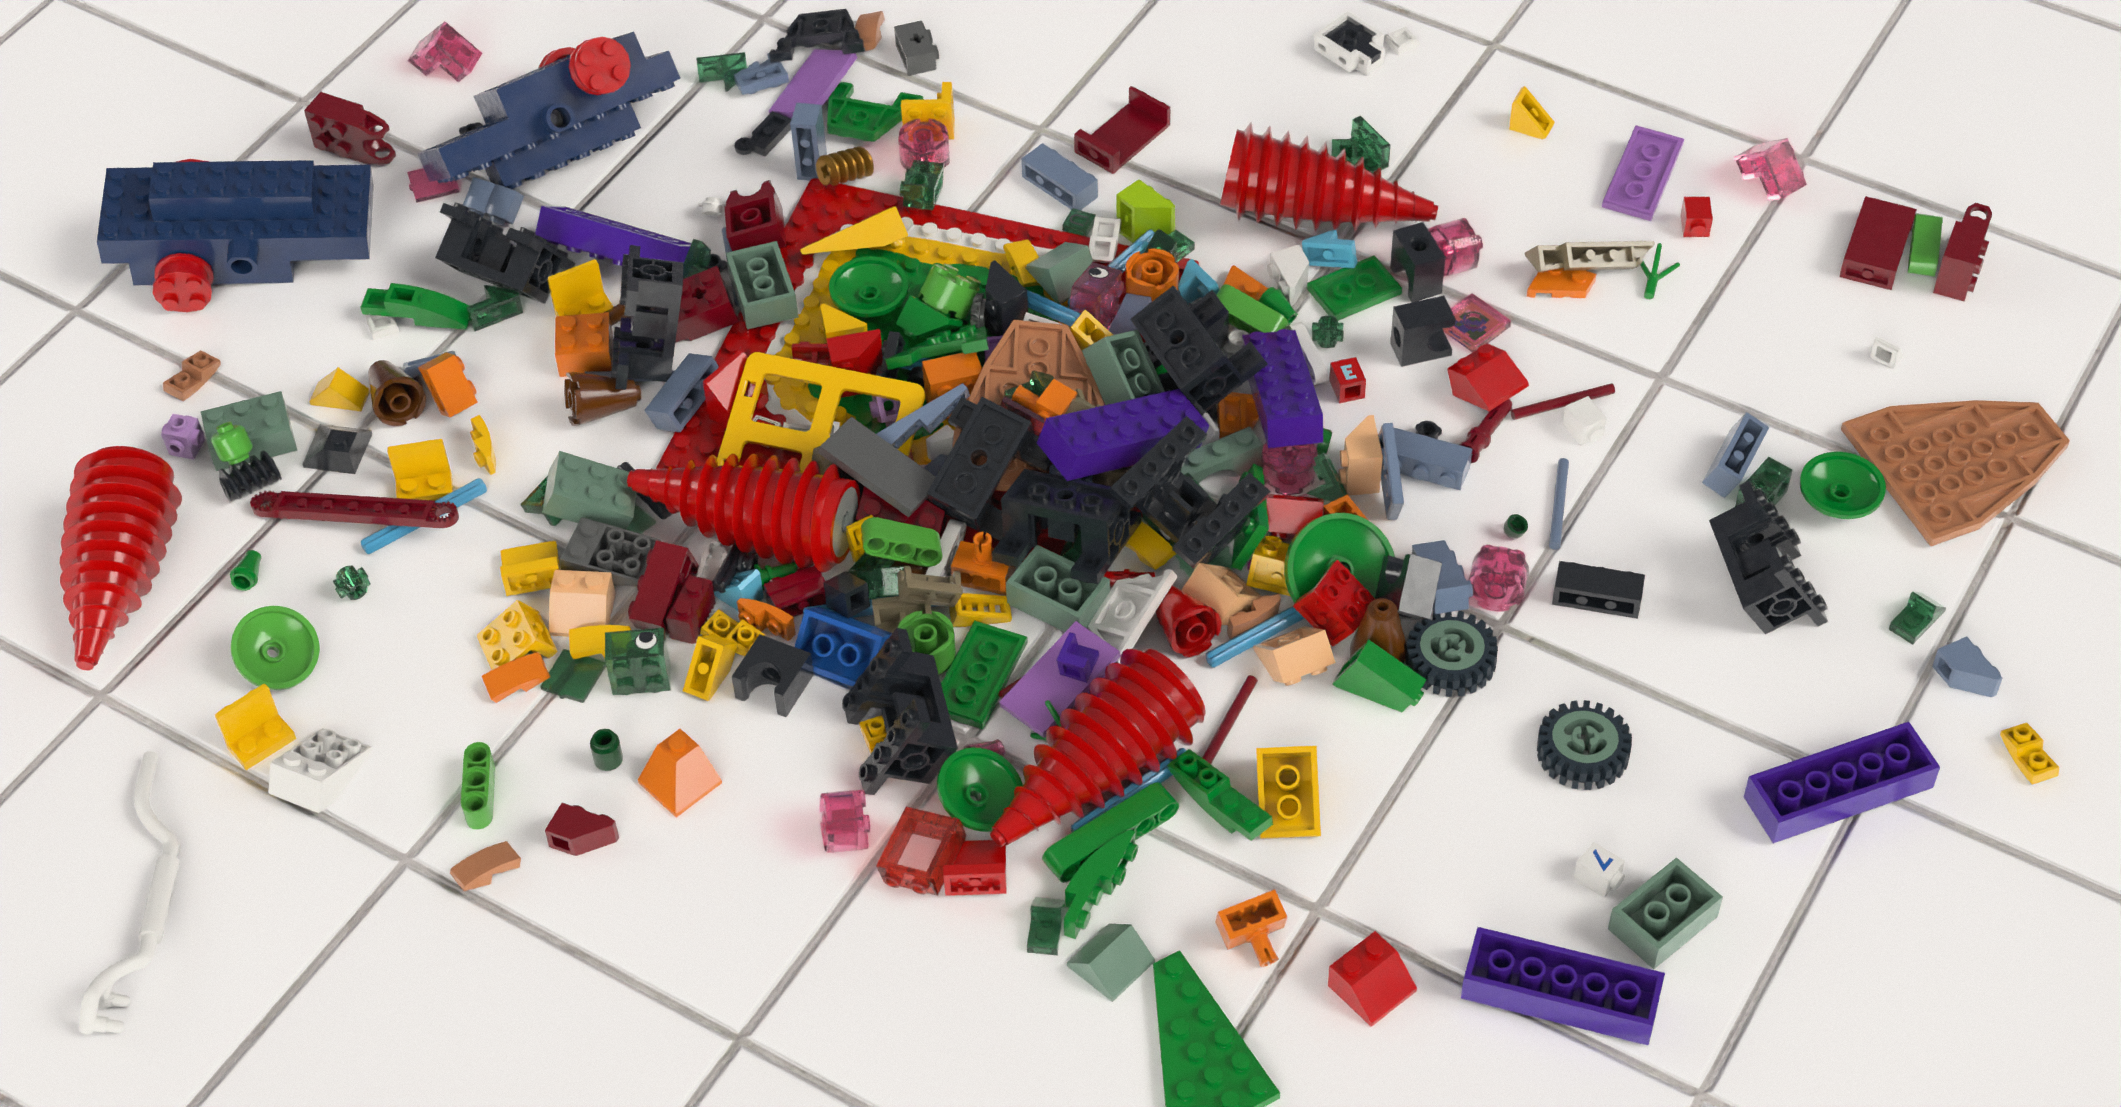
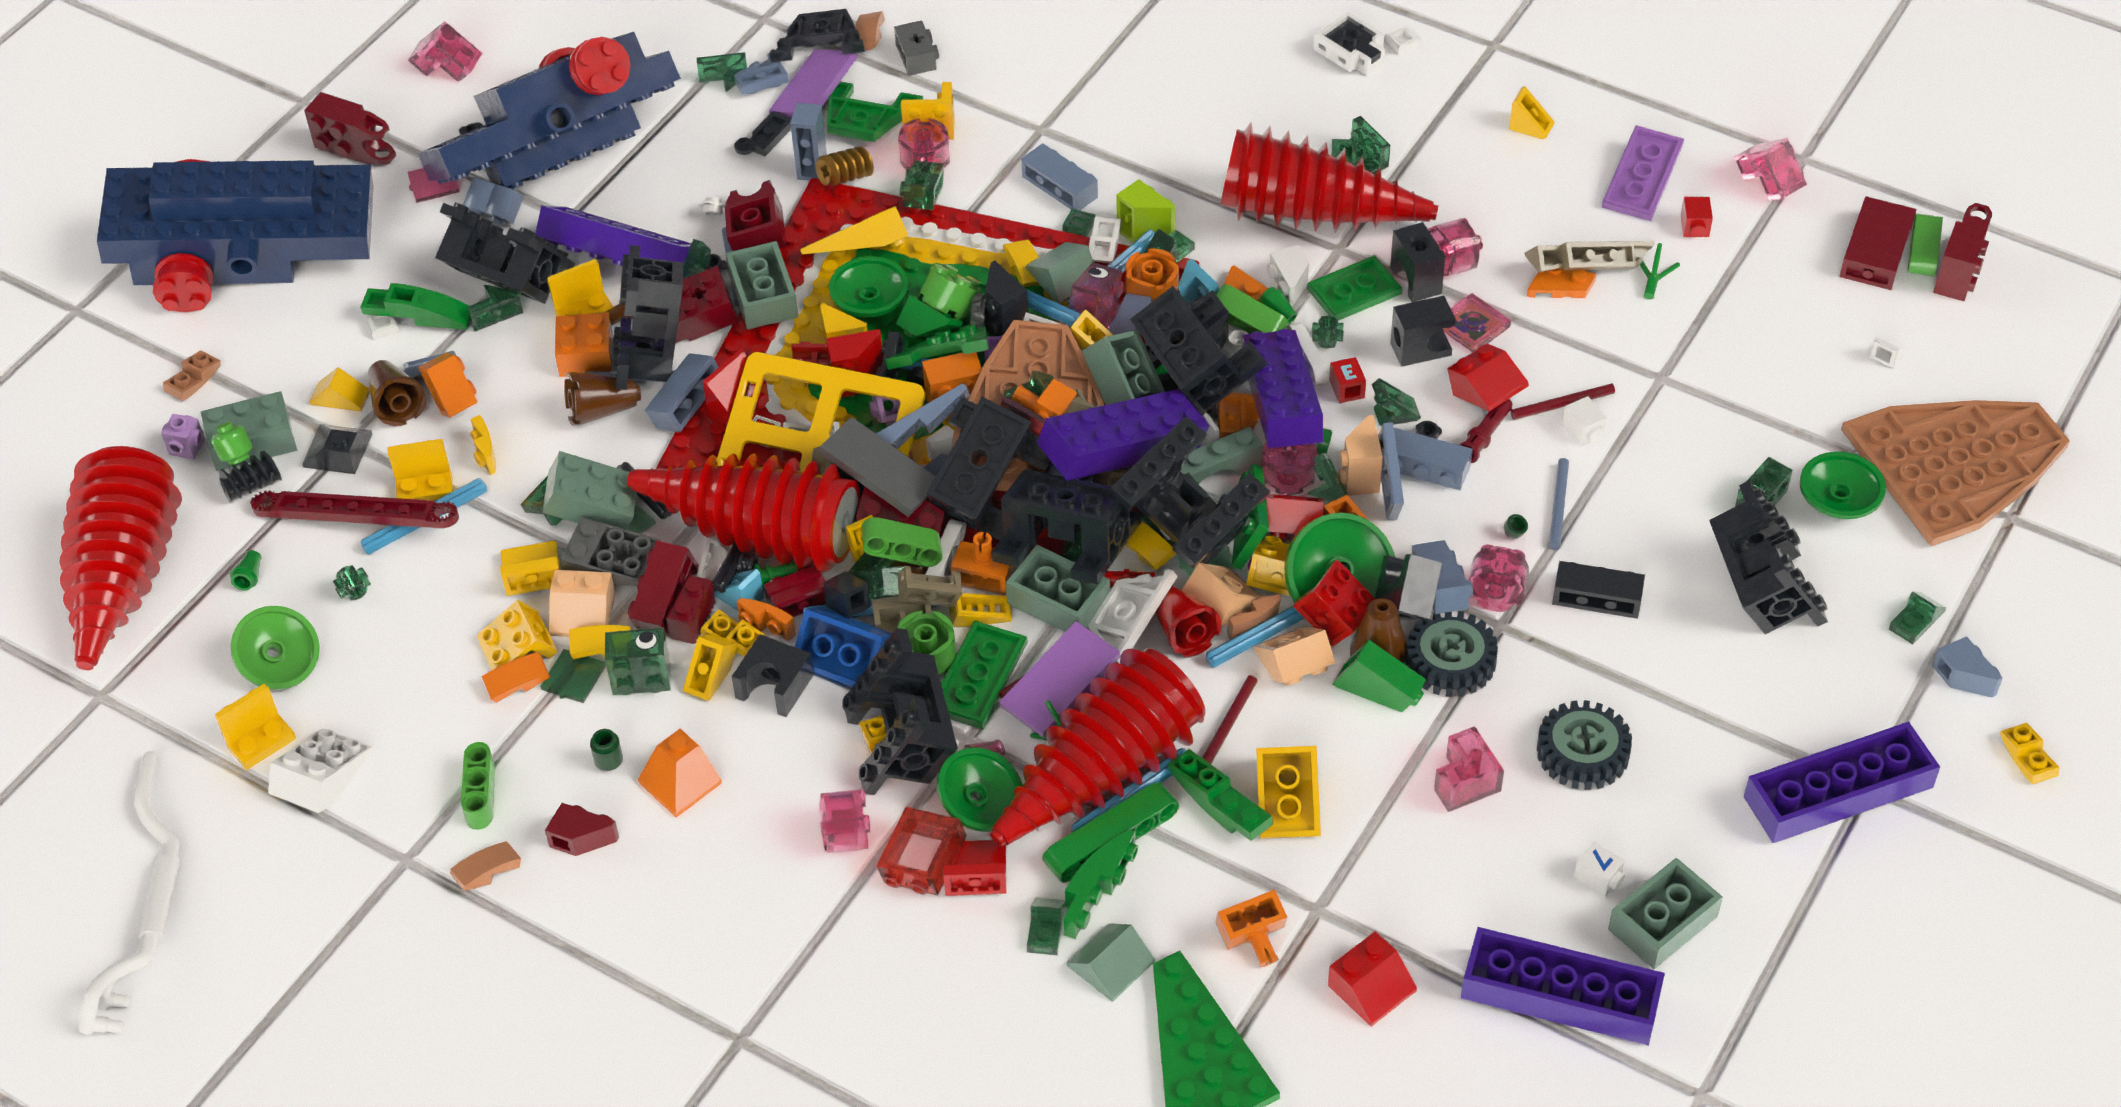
dark purple panel [1056,632,1099,683] -> none
dark red panel [1074,86,1171,174] -> none
medium azure slope [1302,230,1357,268] -> none
sand blue brick [1702,412,1770,498] -> none
none -> clear green slope [1371,378,1421,426]
none -> clear pink brick [1434,726,1504,812]

